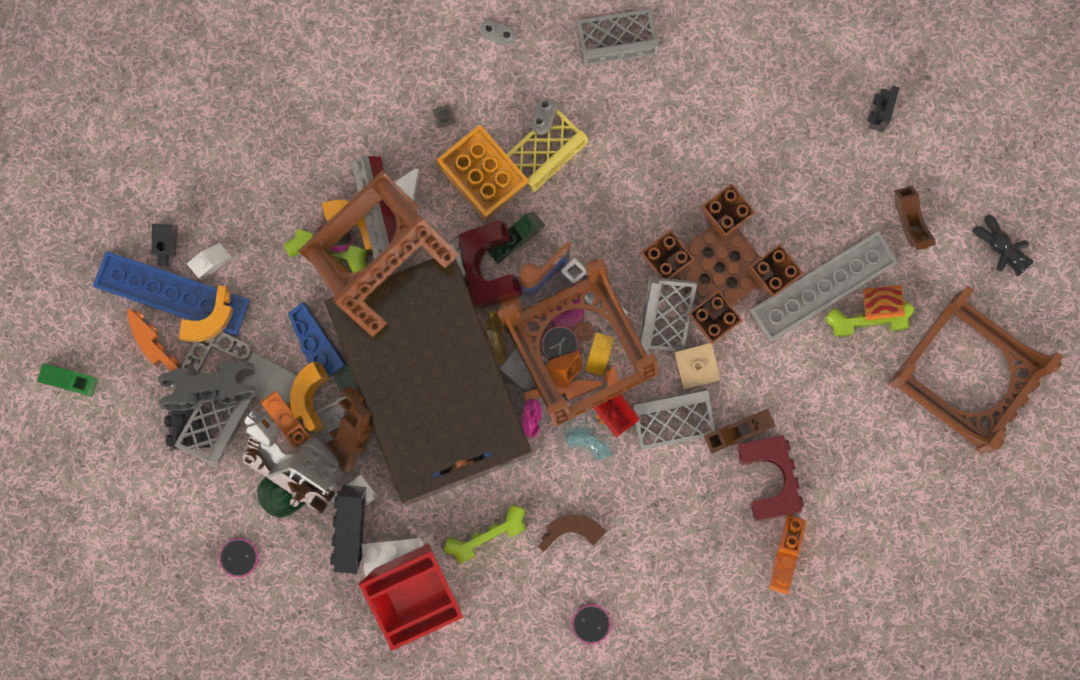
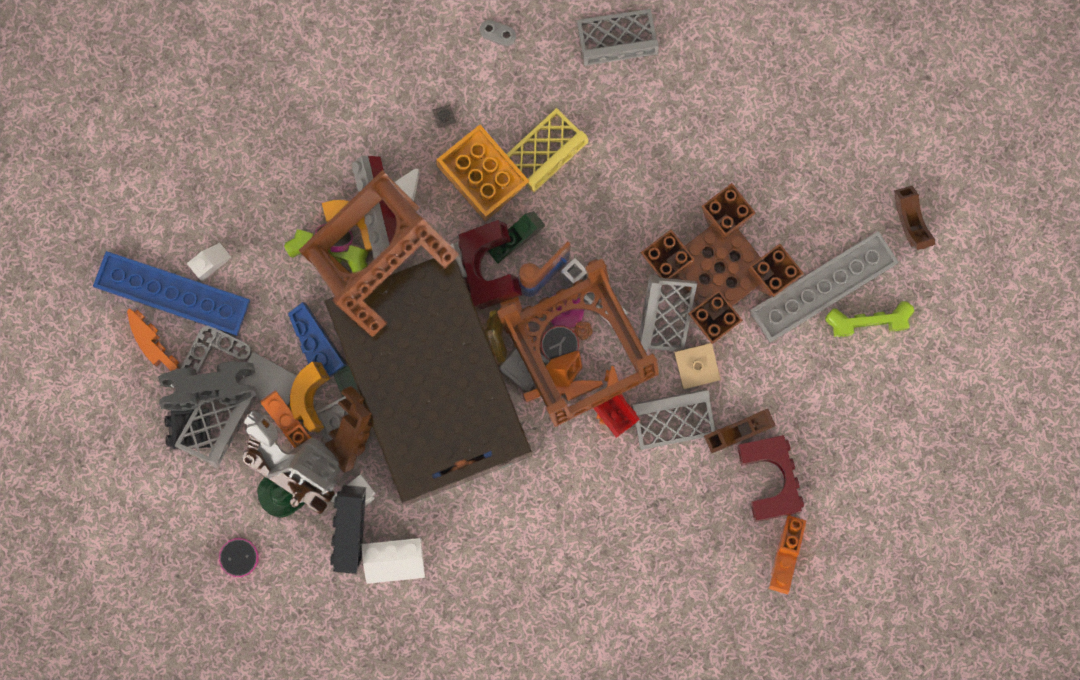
green slope [37,363,98,397] -> none
black torso [151,224,178,267] -> none
light orange arch [179,285,233,342] -> none
red slope [359,543,463,651] -> none
lime plate [443,505,527,565] -> none
dark pink tile [522,399,542,437] -> none
light grey plate [531,98,557,135] -> none
reddish brown arch [538,515,607,552] -> none
clear light blue cylinder [564,428,613,461] -> none
black tile [572,605,611,644] -> none
yellow slope [585,332,615,377] -> none
slope [863,285,905,320] -> none
black plate [867,85,900,132] -> none
dark orange arch [888,286,1063,454] -> none
black animal [972,214,1034,277] -> none

